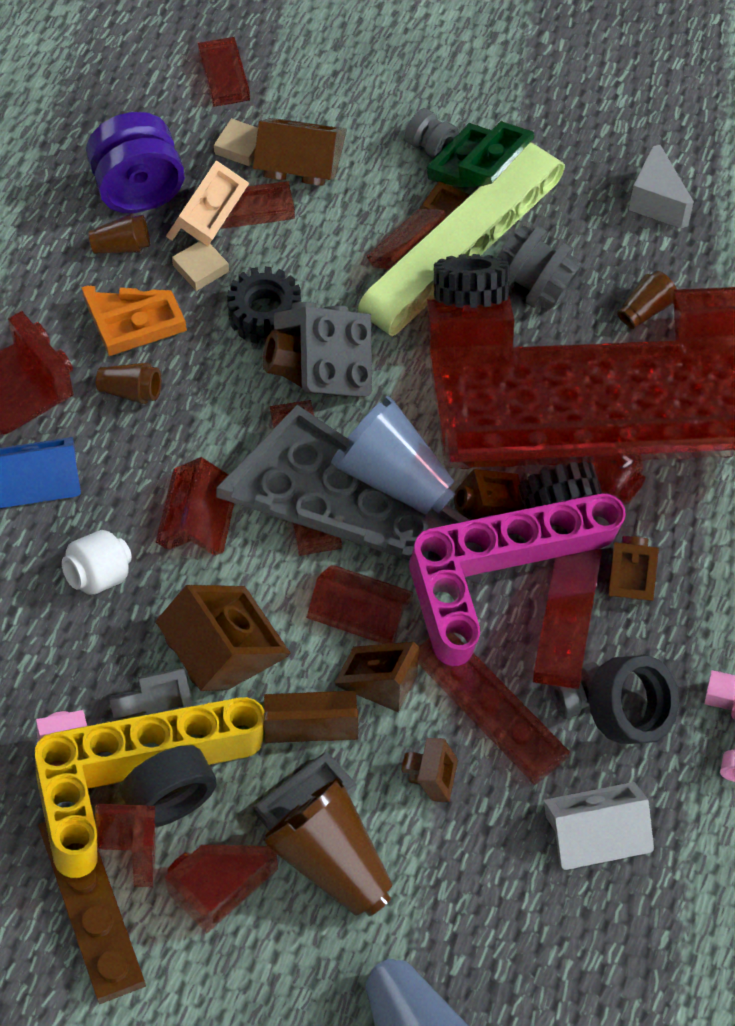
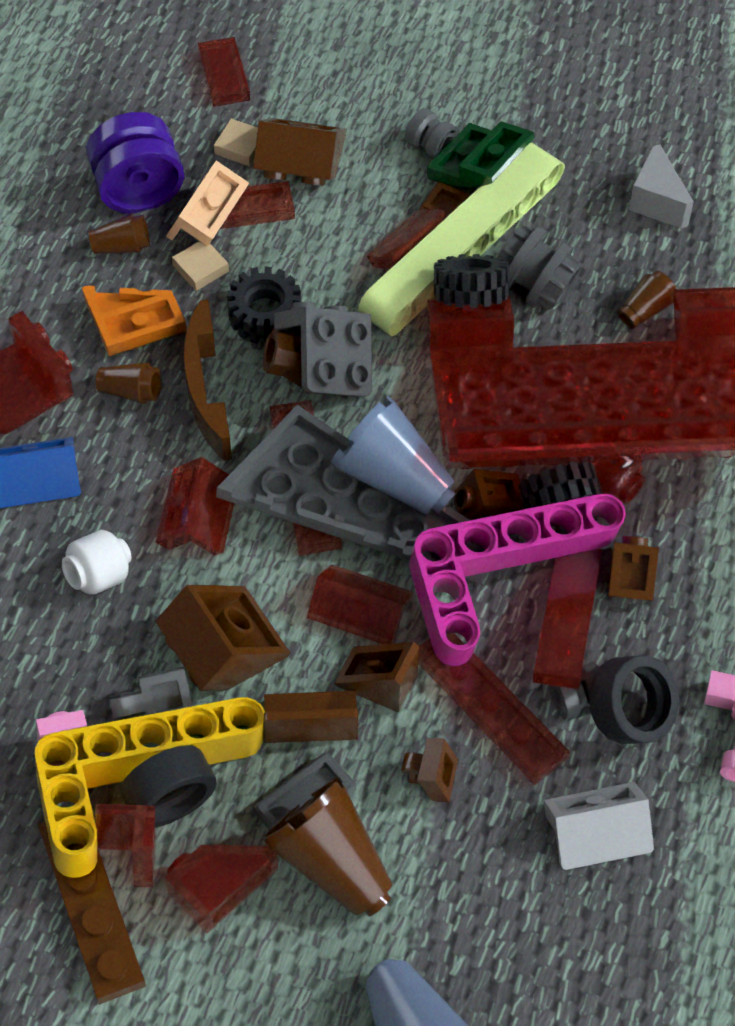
none -> reddish brown slope [184,300,232,460]

